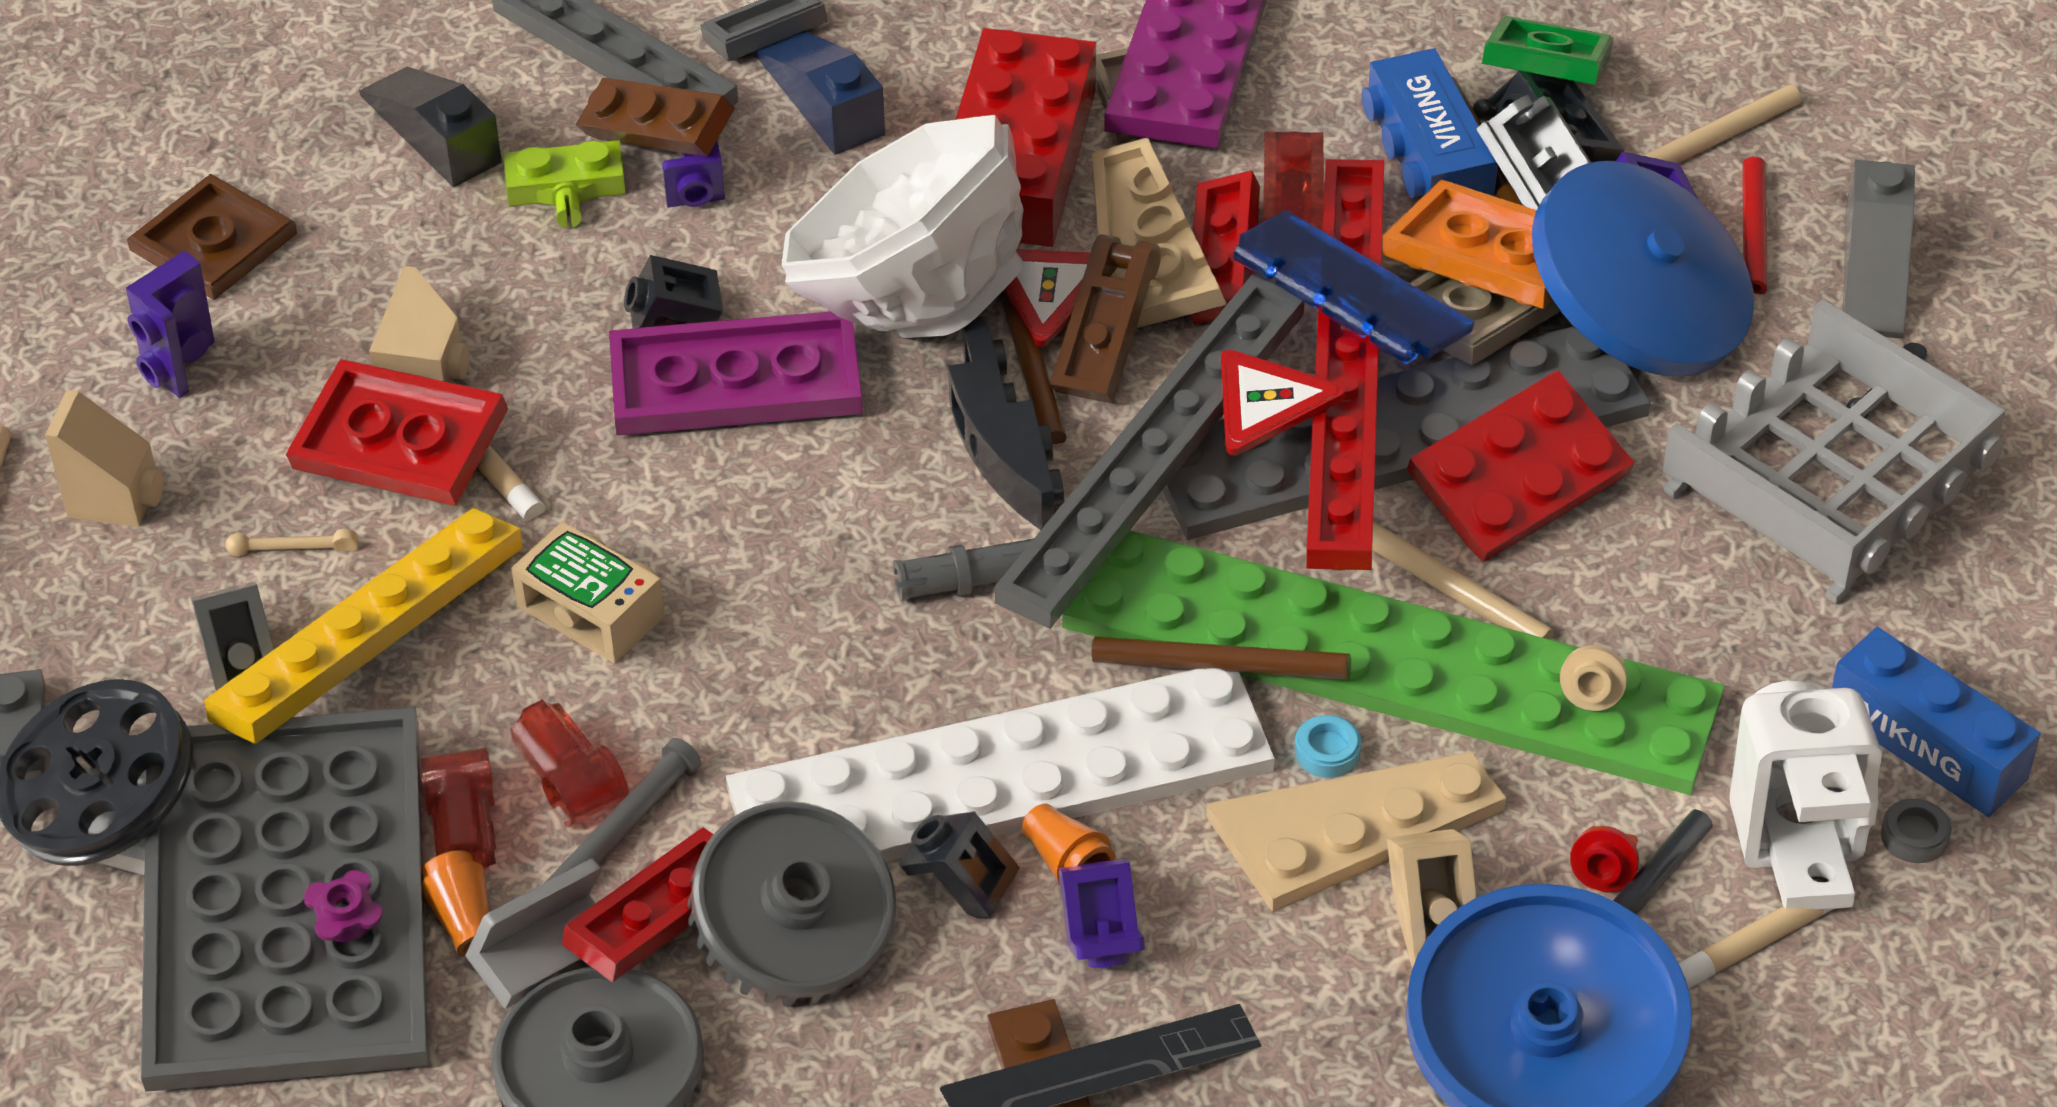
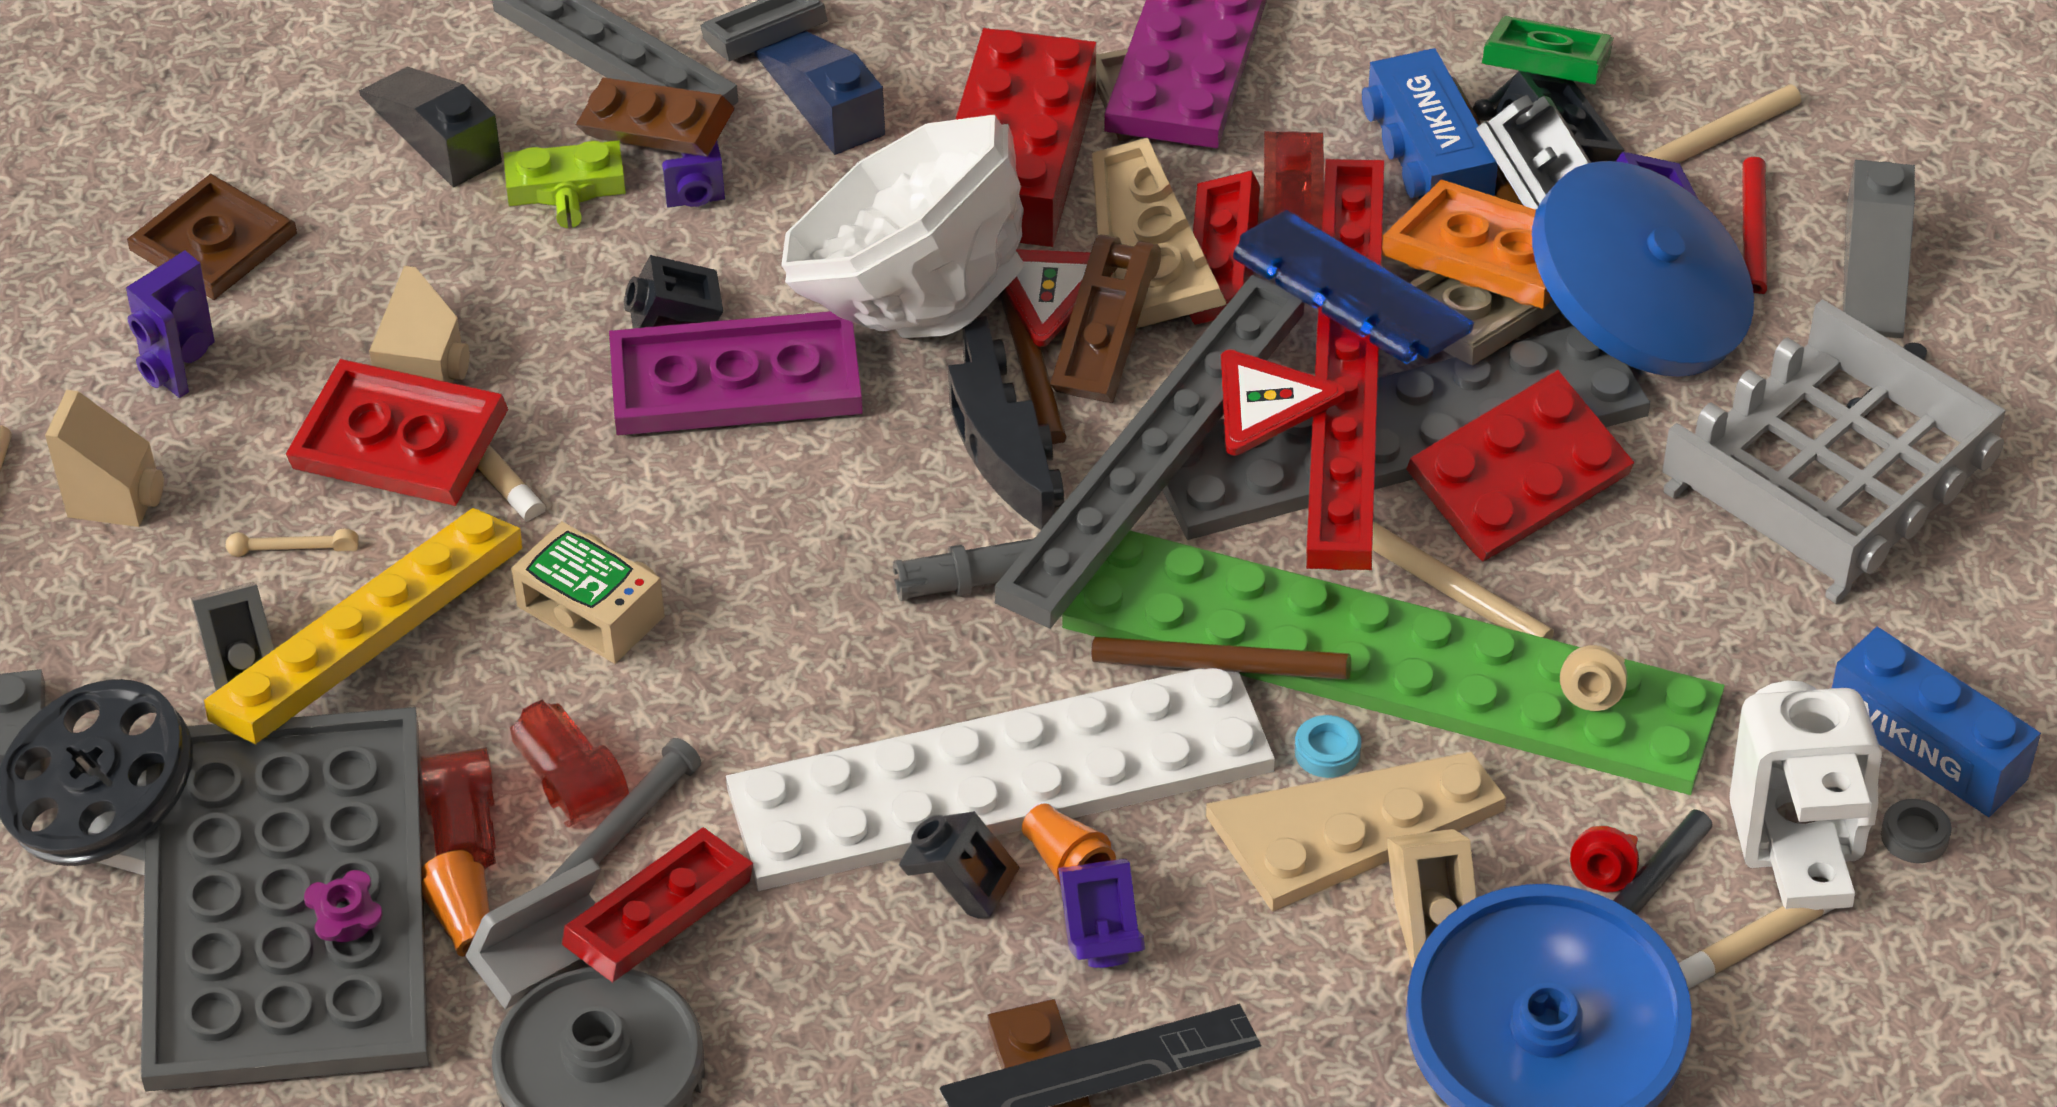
dark grey wheel [687,801,896,1007] -> none

